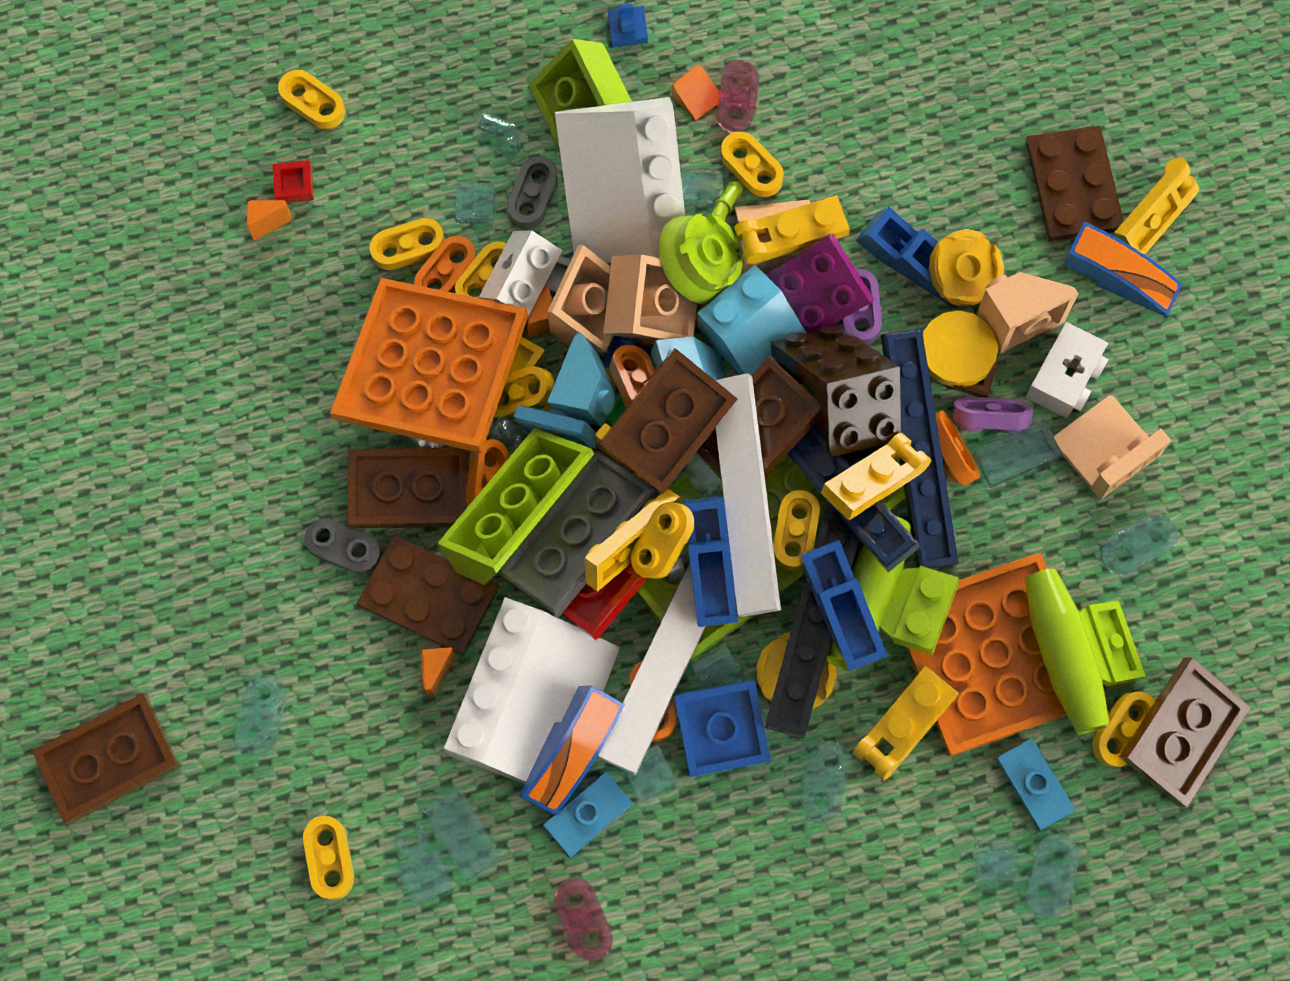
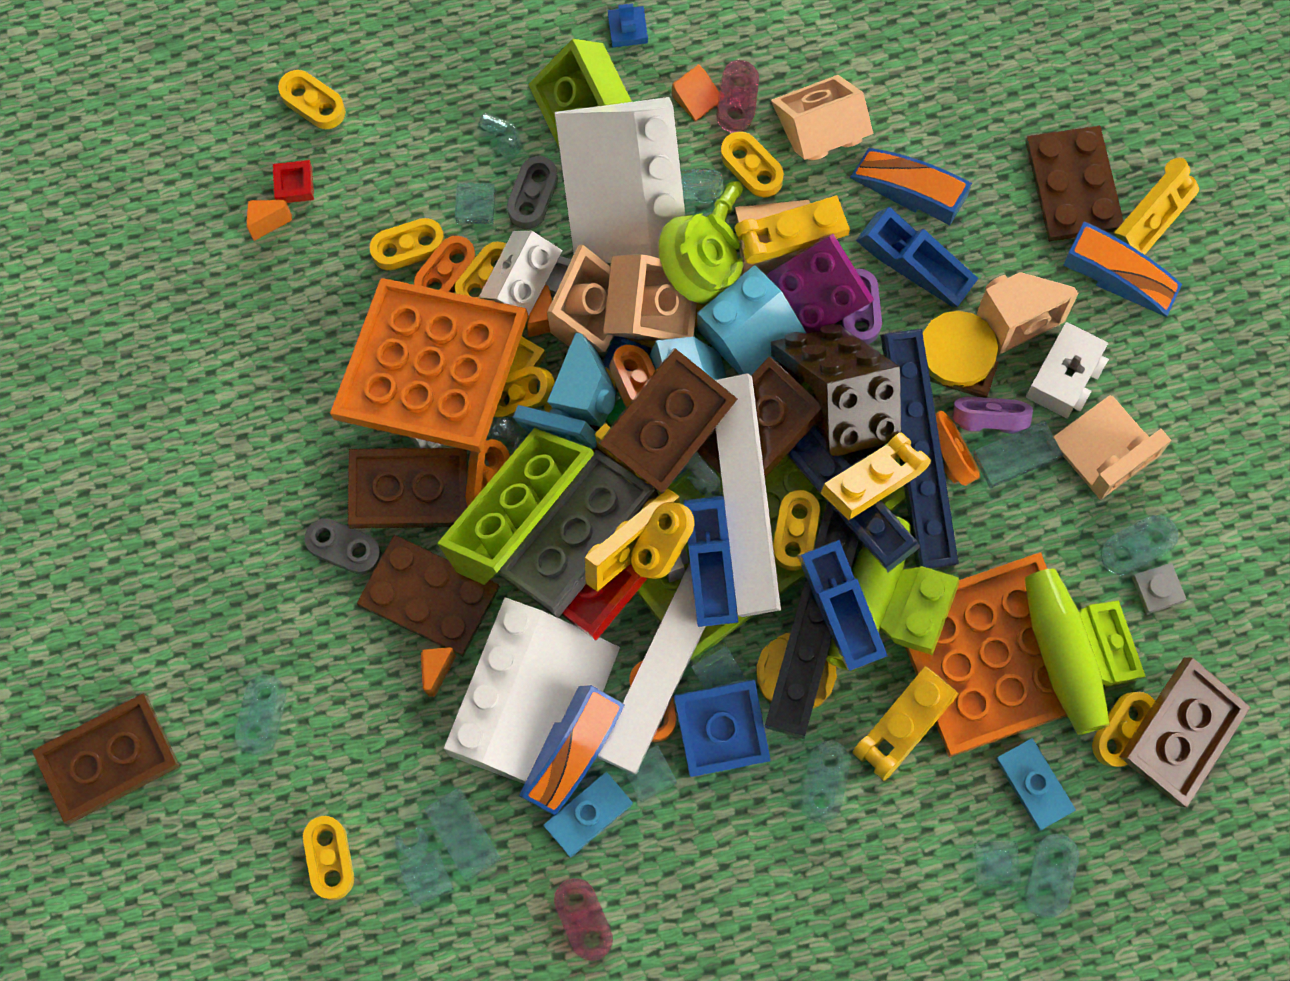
yellow tile [929,229,1004,307] -> none
none -> light nougat slope [771,75,873,160]
none -> slope [850,148,972,226]
none -> light grey plate [1132,563,1187,614]

